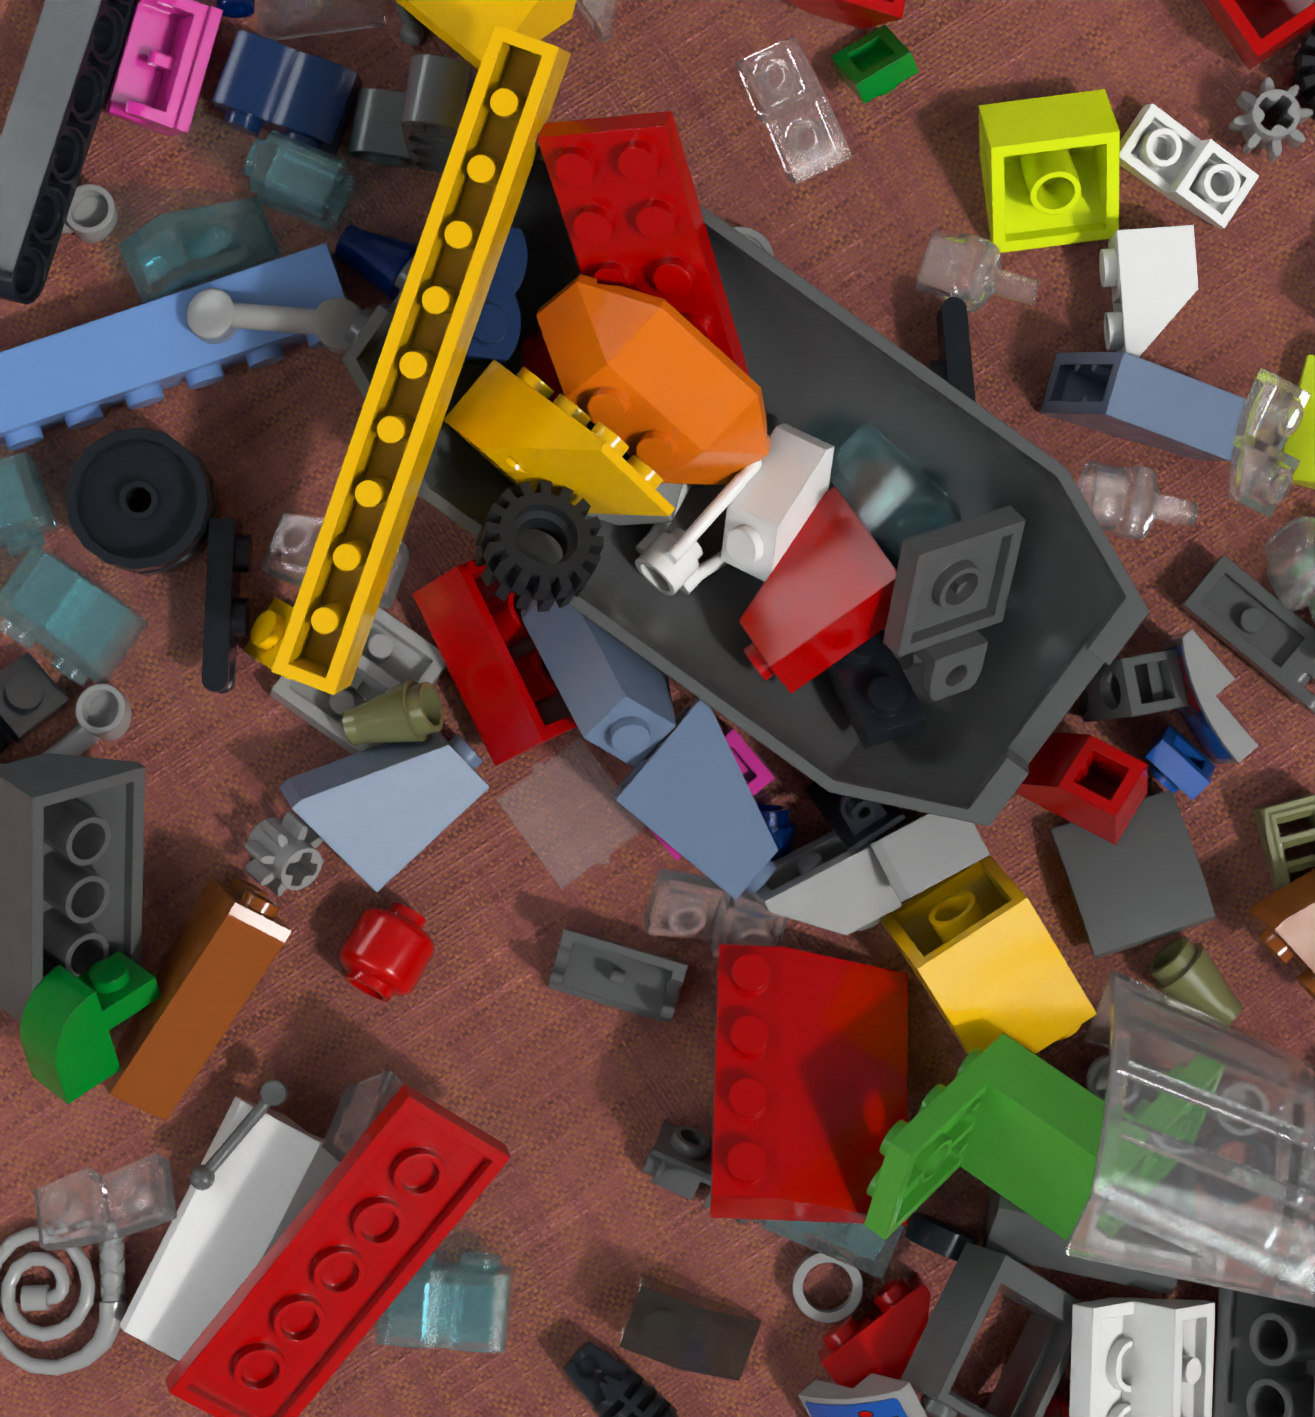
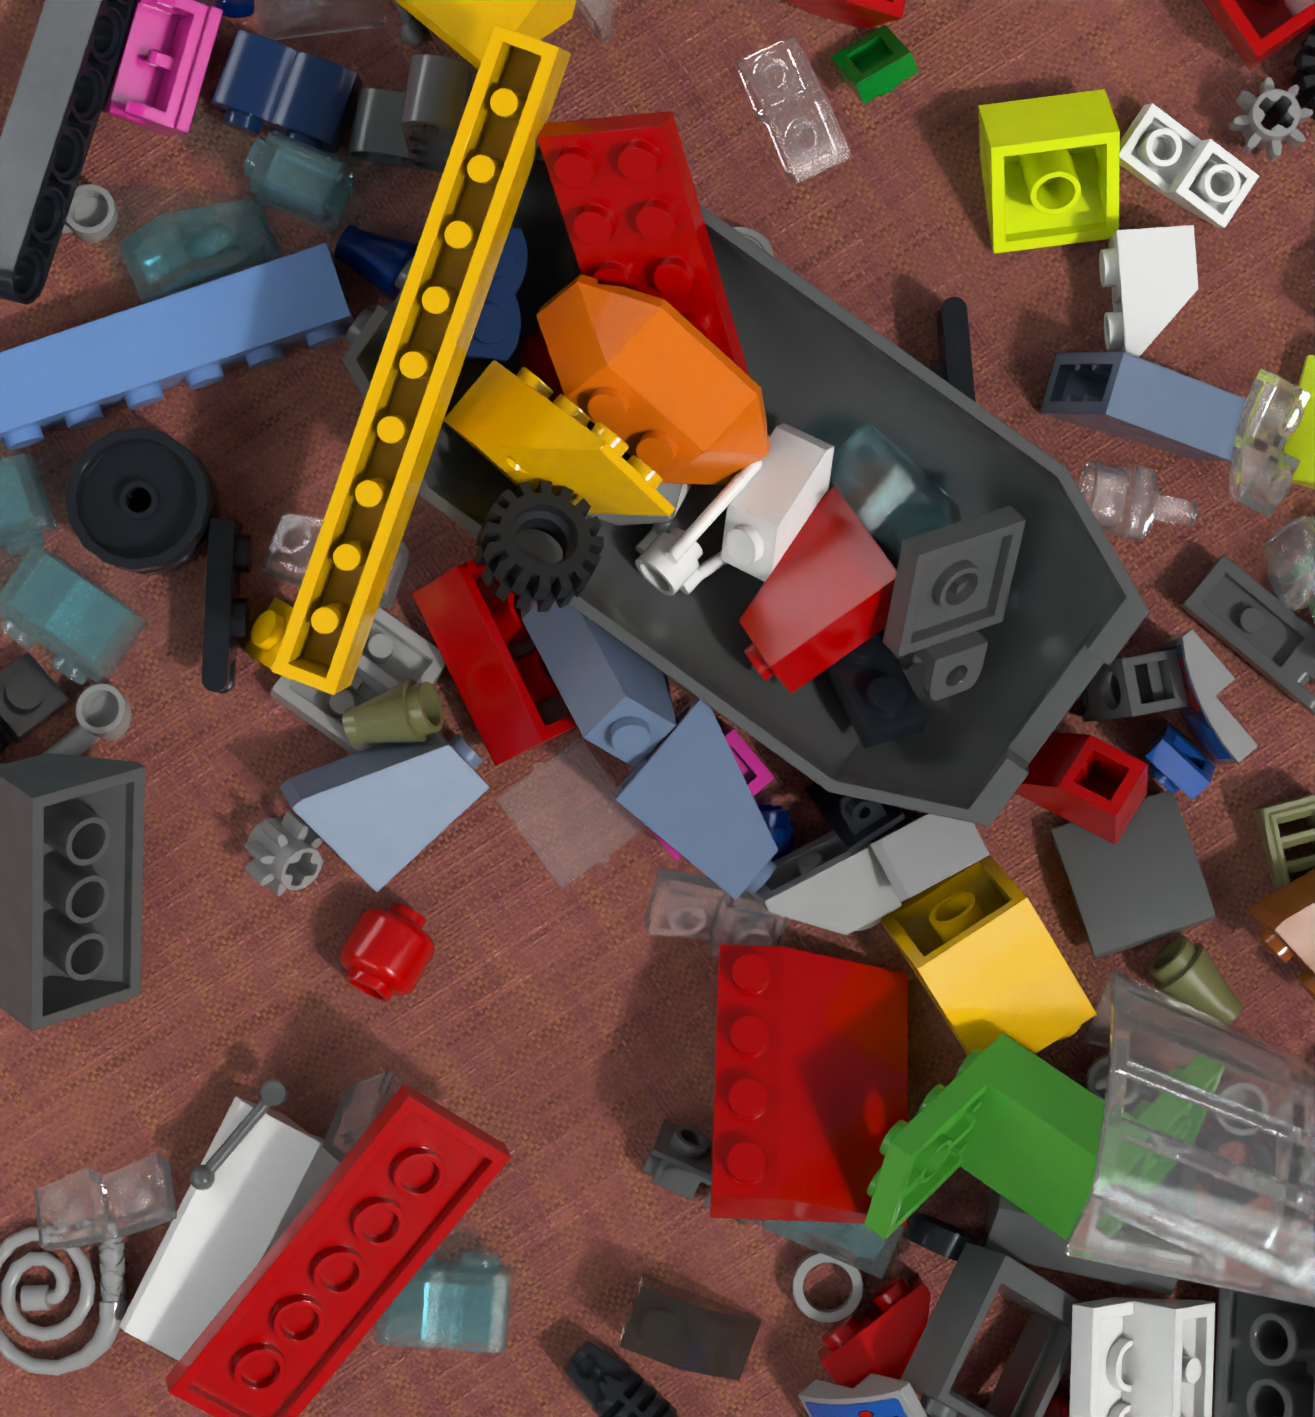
green brick [20,951,161,1104] -> none
dark orange slope [102,876,291,1121] -> none
light grey bar [186,288,362,354] -> none
dark grey hinge [548,926,688,1024] -> none
clear piece [915,228,1040,312] -> none

